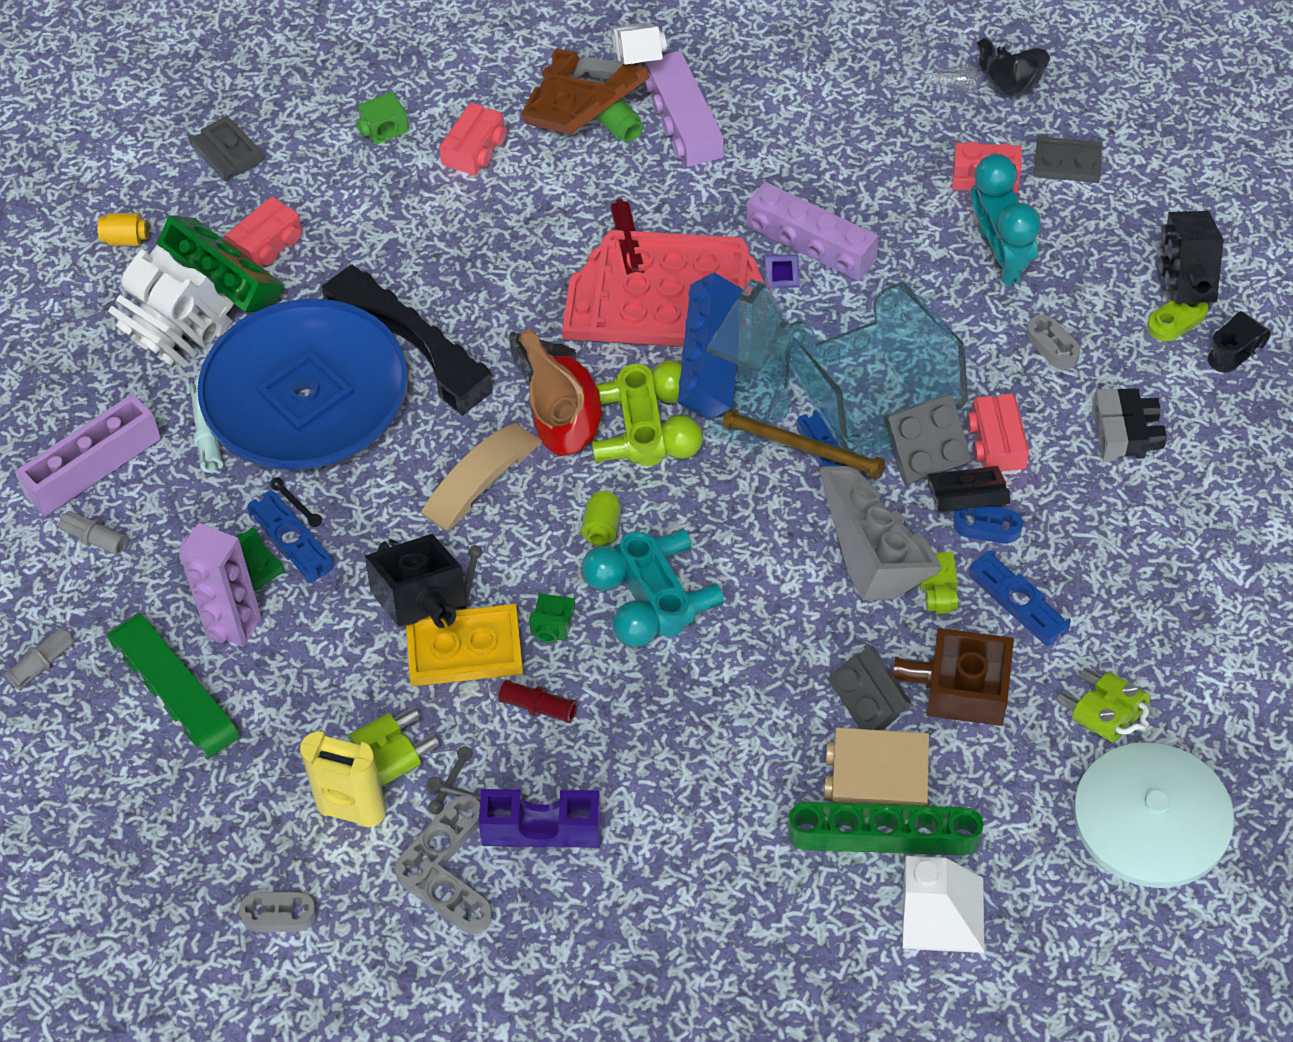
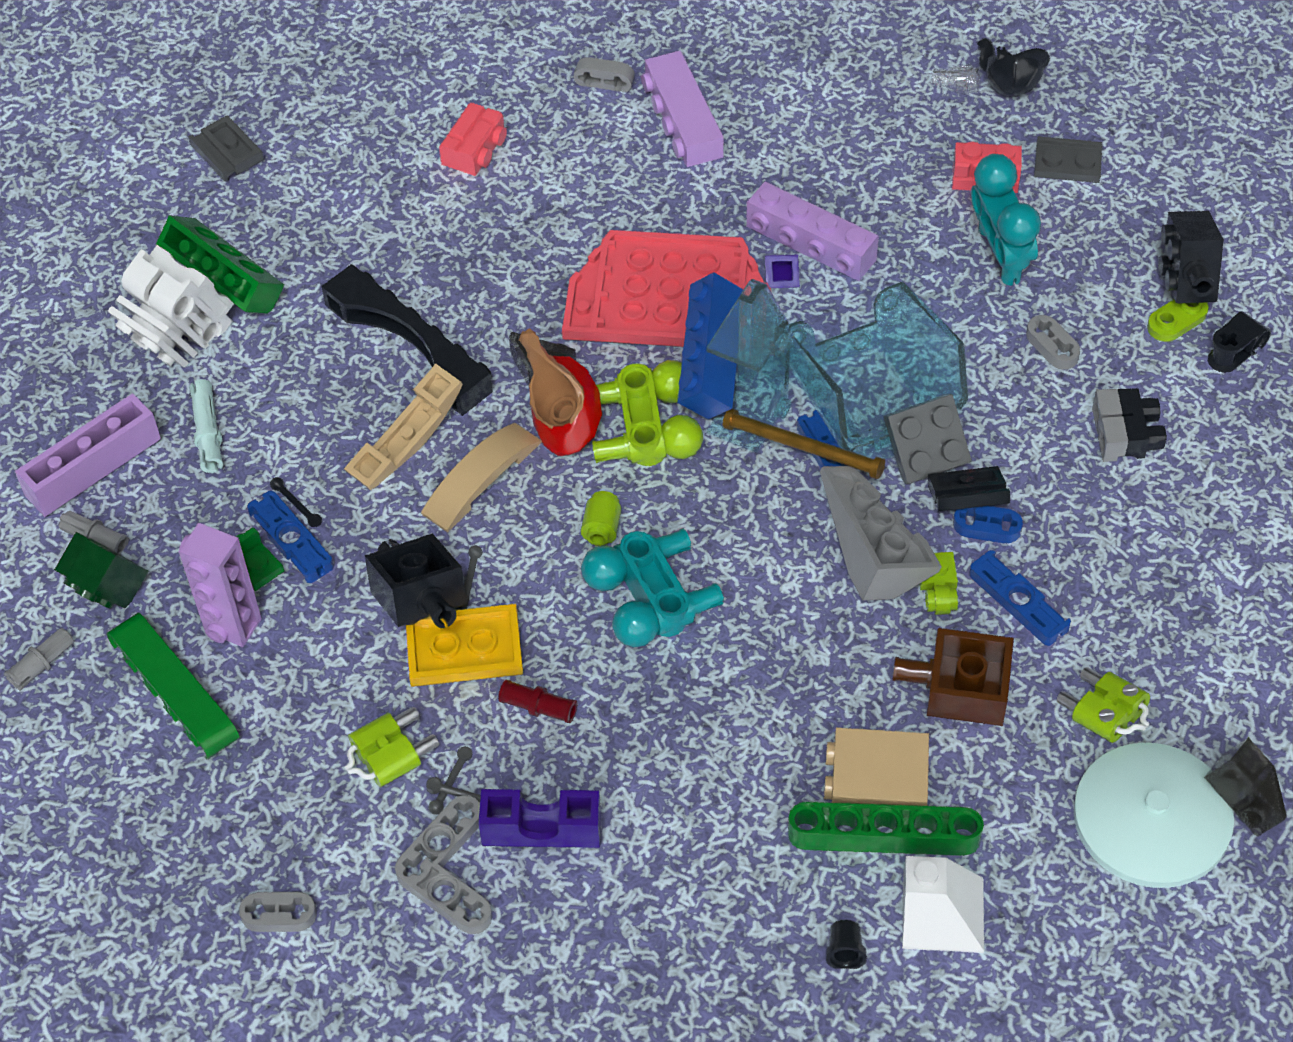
yellow brick [98,213,149,246] -> none
blue dish [197,299,408,470] -> none
coral brick [224,196,303,267] -> none
light yellow piece [300,731,387,827] -> none
bright green brick [356,92,409,145] -> none
dark orange wing [521,48,650,135] -> none
green bracket [529,593,575,643] -> none
bright green brick [597,98,643,143] -> none
dark red axle [610,199,645,275] -> none
white arch [611,22,667,65] -> none
dark grey plate [827,644,913,730] -> none
coral brick [966,394,1029,471] -> none
none -> dark green brick [54,532,149,609]
none -> tan slope [344,364,463,490]
none -> black piece [826,920,867,969]
none -> clear smoke slope [1204,737,1287,837]

